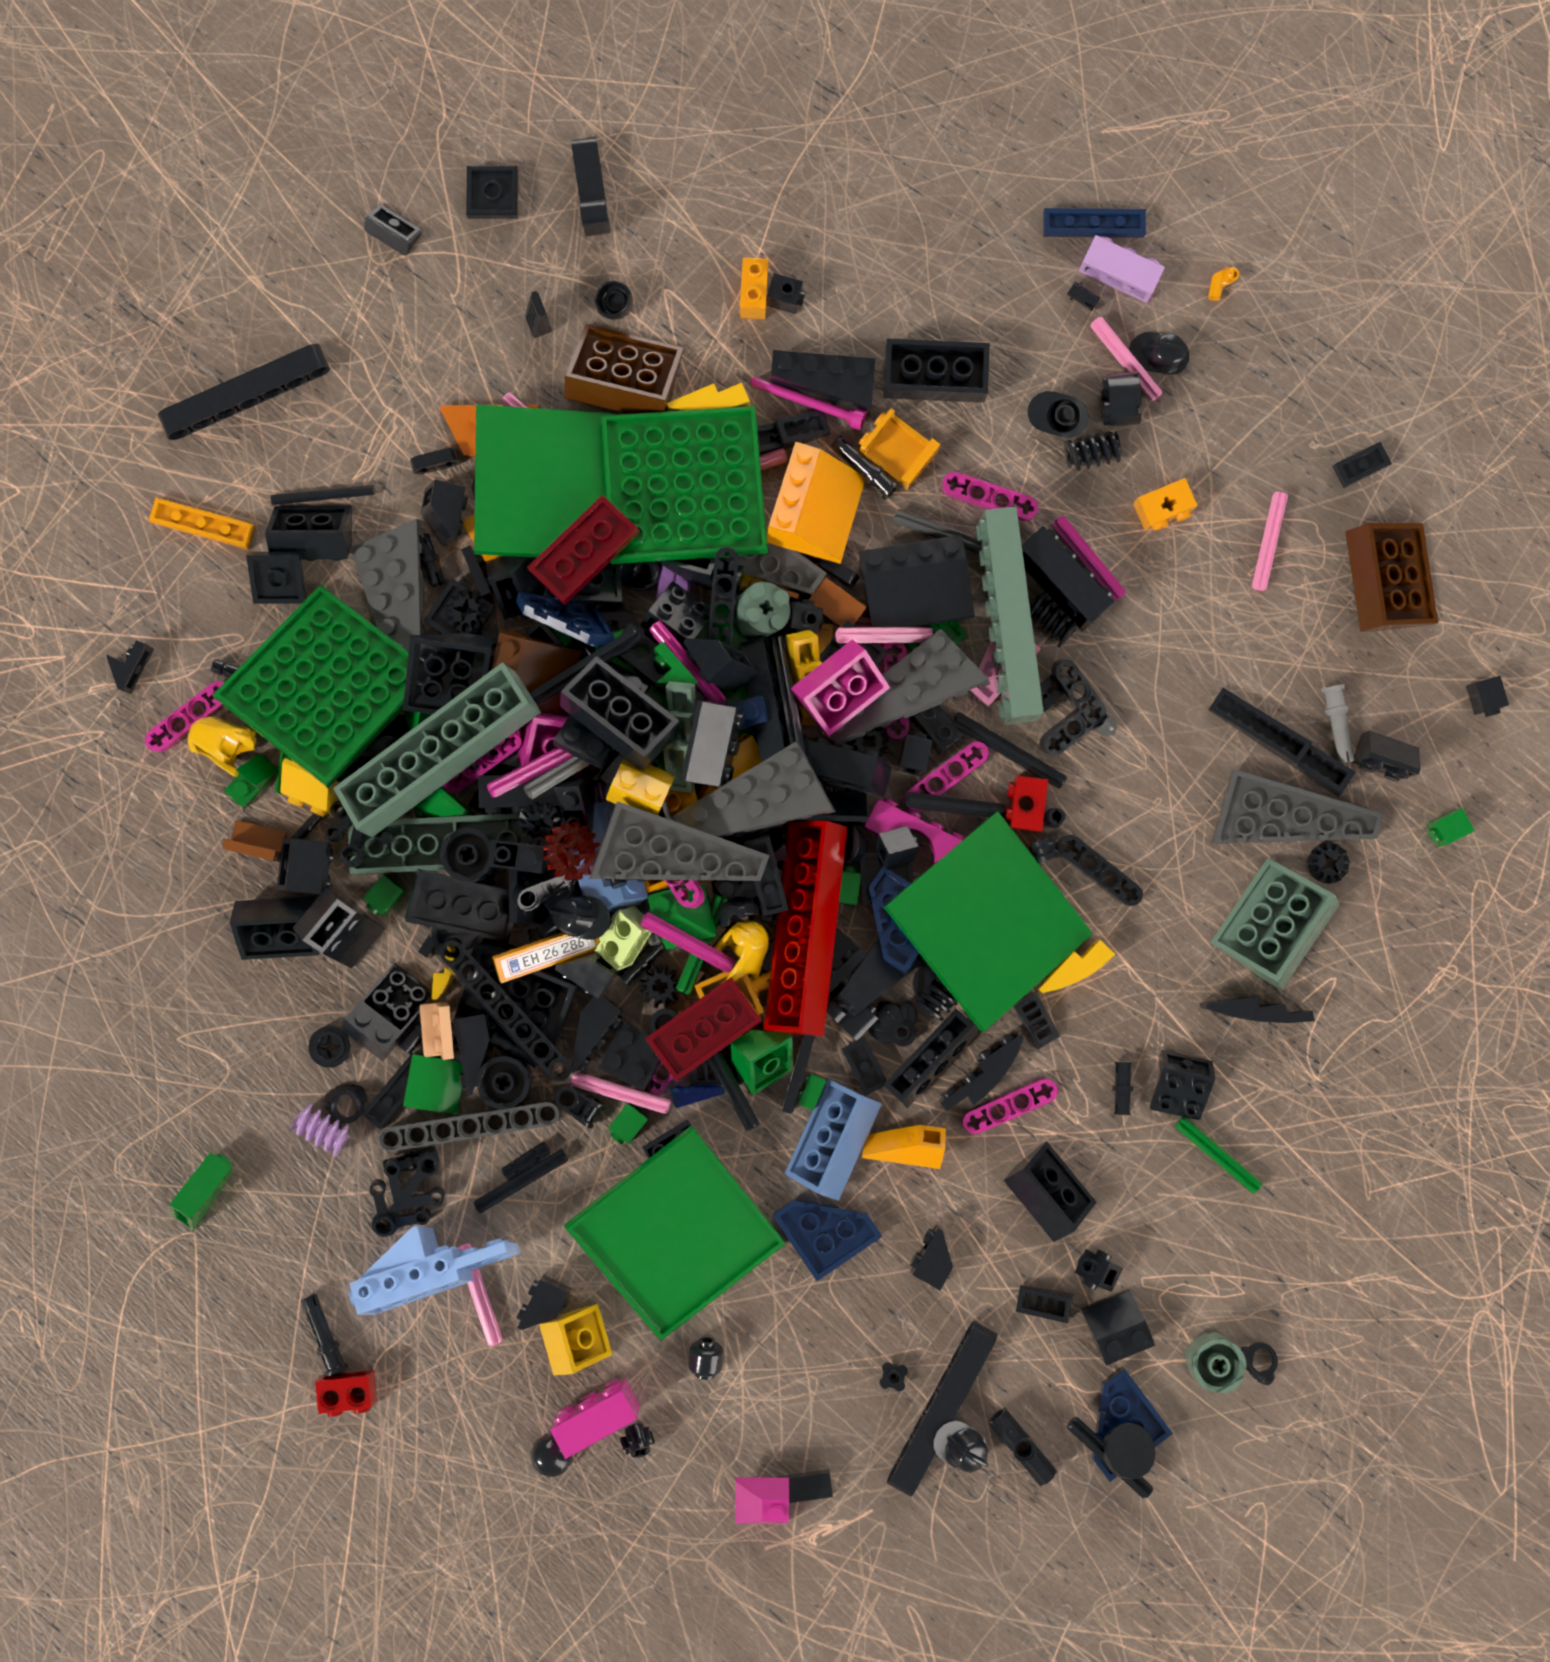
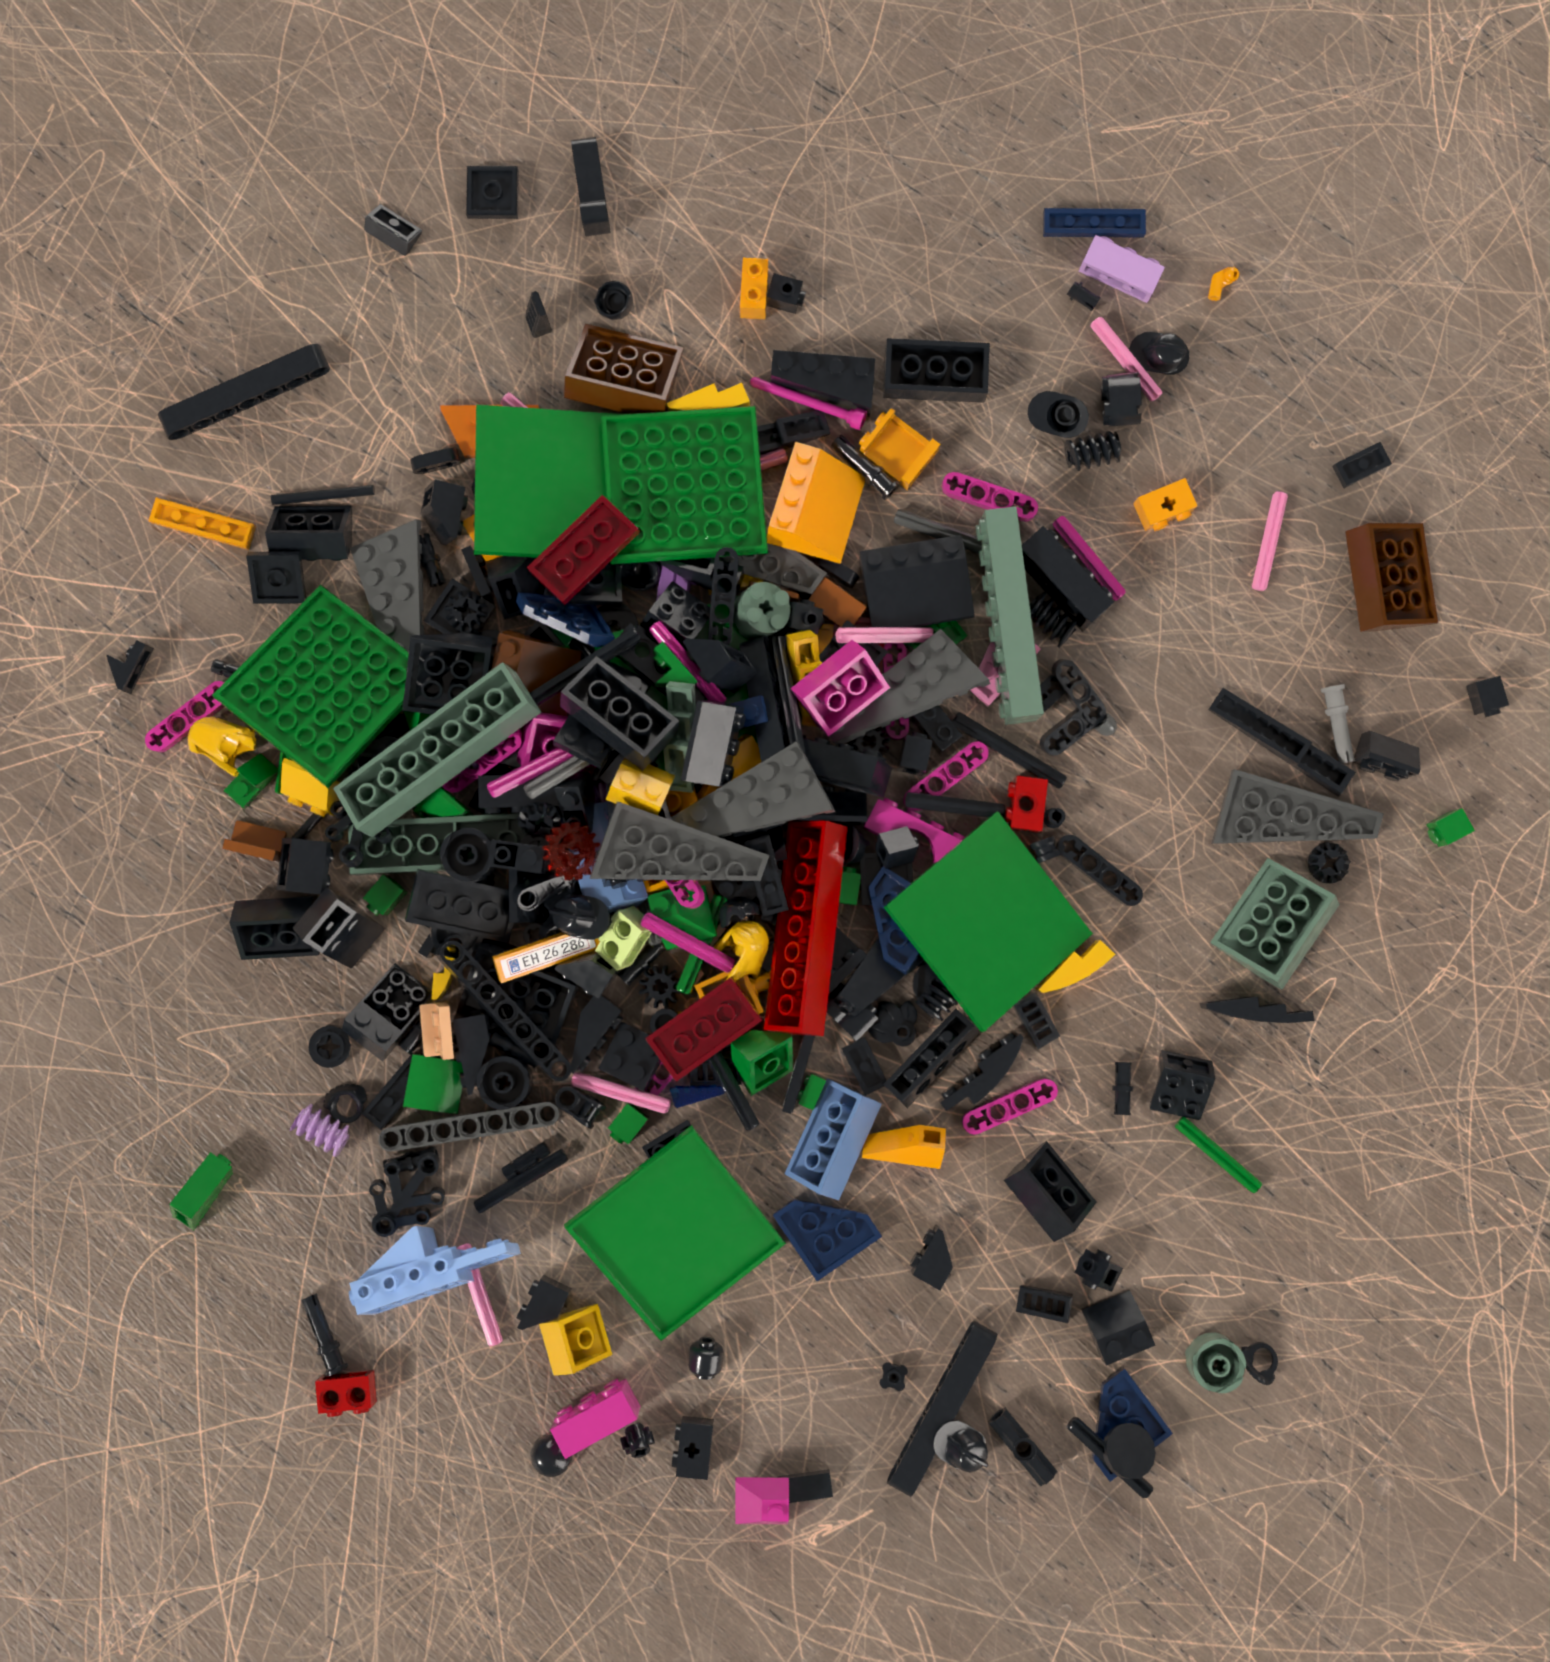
none -> black brick [672,1416,714,1480]

